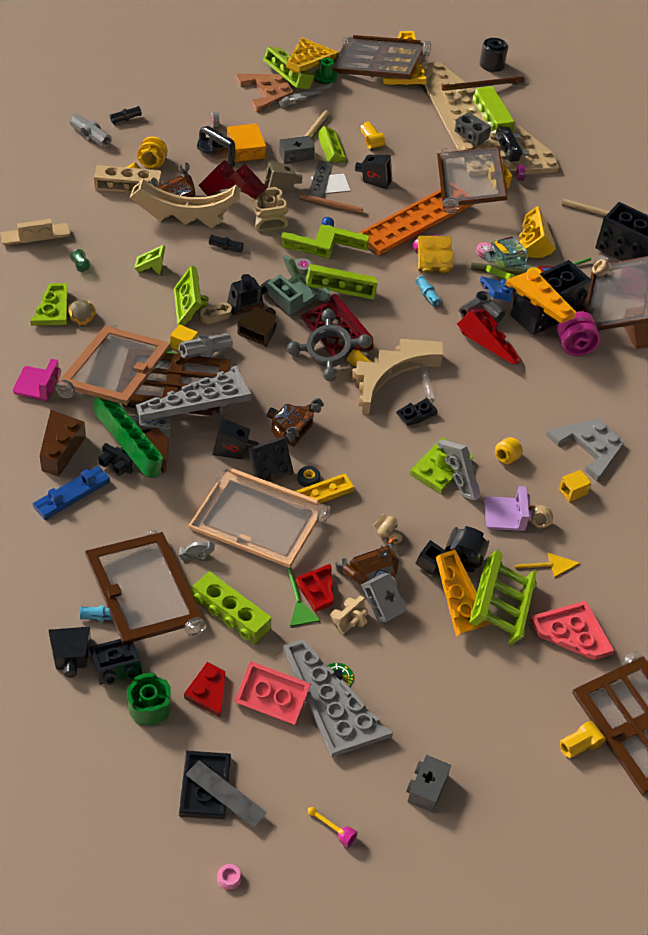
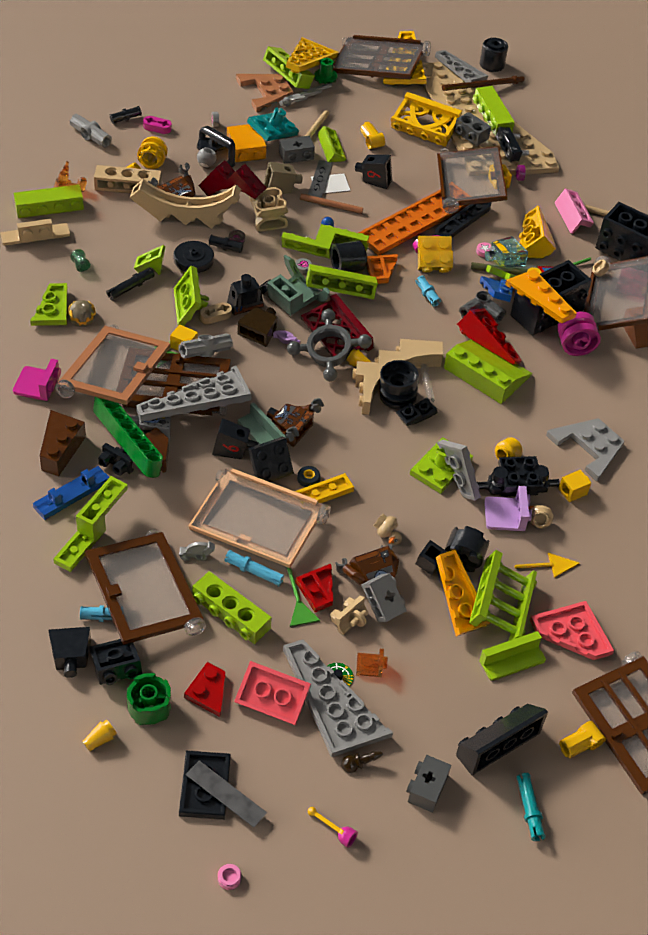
none -> lime brick [13,184,84,218]
none -> lime bracket [53,476,128,572]
none -> clear orange piece [54,161,87,192]
none -> yellow cone [82,720,117,752]
none -> black pin [106,267,155,300]
none -> dark pink beam [143,116,172,134]
none -> black wheel [173,241,214,273]
none -> light grey piece [197,147,217,168]
none -> medium azure pin [224,550,285,587]
none -> clear smoke tile [229,230,245,243]
none -> sand green panel [238,402,286,445]
none -> teal plate [247,107,300,141]
none -> lavender piece [273,330,300,344]
none -> black piece [330,240,367,272]
none -> dark brown bar [341,751,383,773]
none -> clear orange bracket [356,648,388,677]
none -> orange wing [366,254,398,284]
none -> black wheel [380,360,419,409]
none -> yellow fence [391,92,462,147]
none -> light grey wing [435,50,488,82]
none -> black piece [435,202,492,238]
none -> lime slope [444,339,532,404]
none -> black slope [456,703,548,775]
none -> black piece [477,456,560,497]
none -> lime panel [479,631,546,681]
none -> teal pin [516,773,546,841]
none -> bright pink panel [555,188,594,234]

